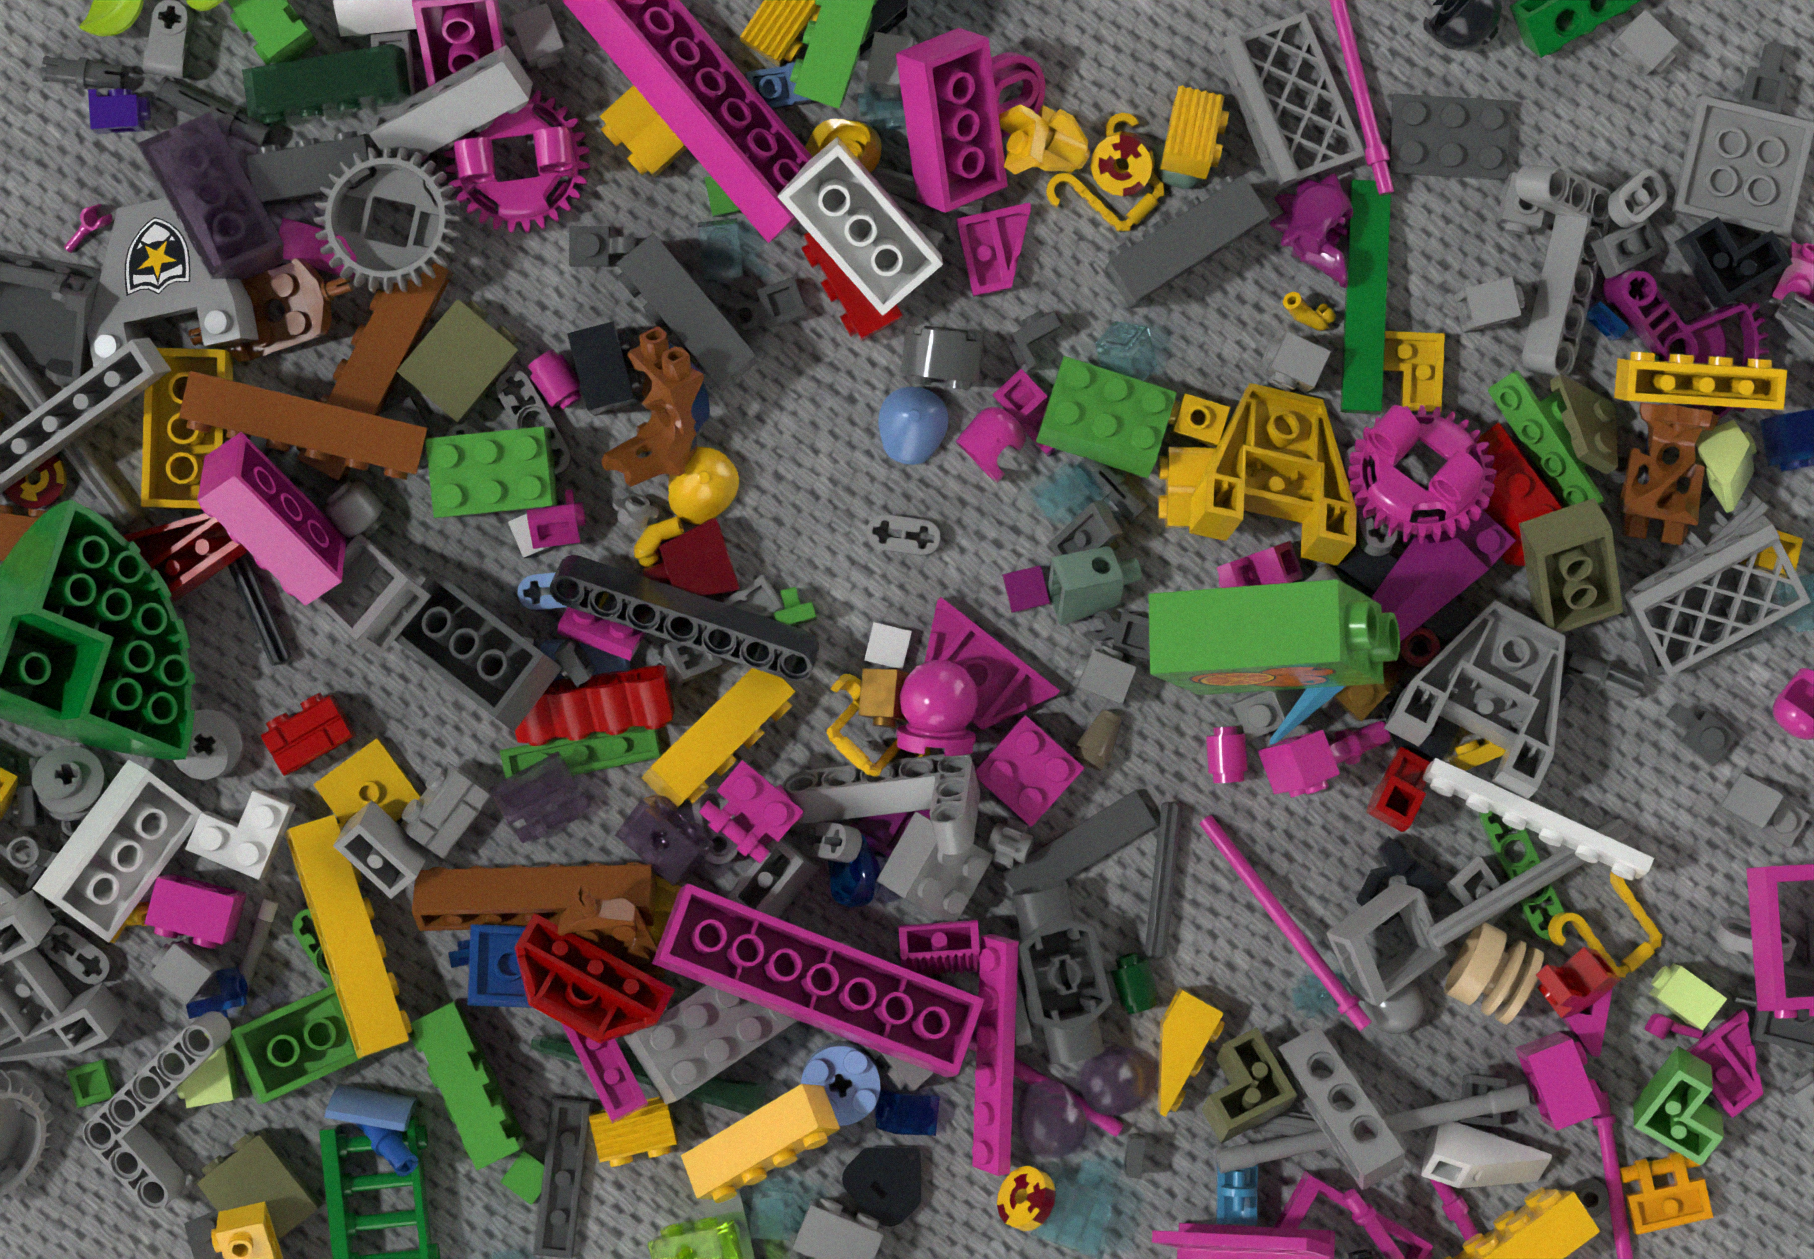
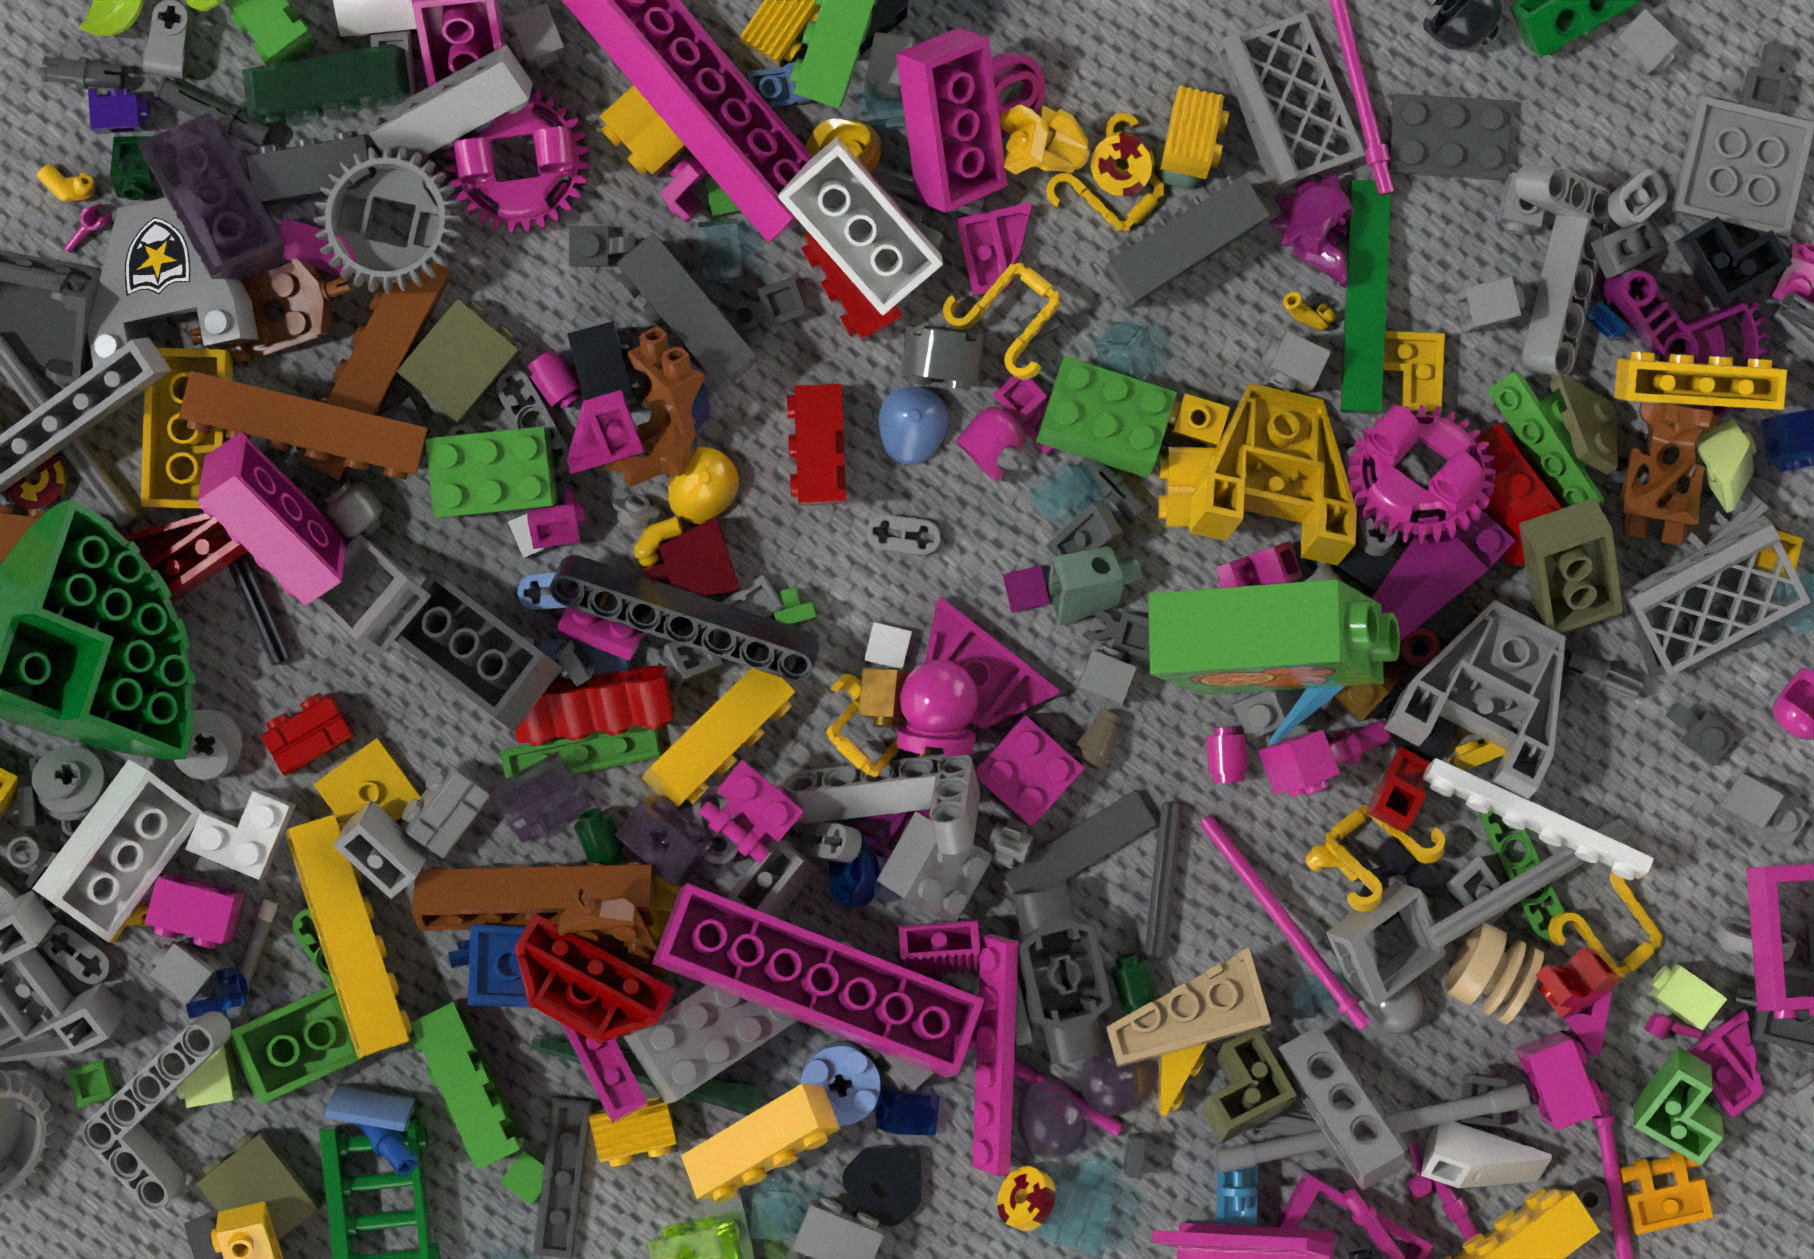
none -> yellow arm [36,163,95,202]
none -> dark green bracket [110,136,157,200]
none -> dark pink wing [567,390,644,474]
none -> dark green brick [574,808,624,866]
none -> dark pink bracket [659,158,708,222]
none -> red wedge [787,384,846,506]
none -> yellow piece [943,263,1061,380]
none -> tan wing [1106,947,1271,1067]
none -> yellow arm [1306,843,1362,882]
none -> yellow piece [1325,805,1445,912]
none -> dark pink hand [1406,1141,1432,1199]

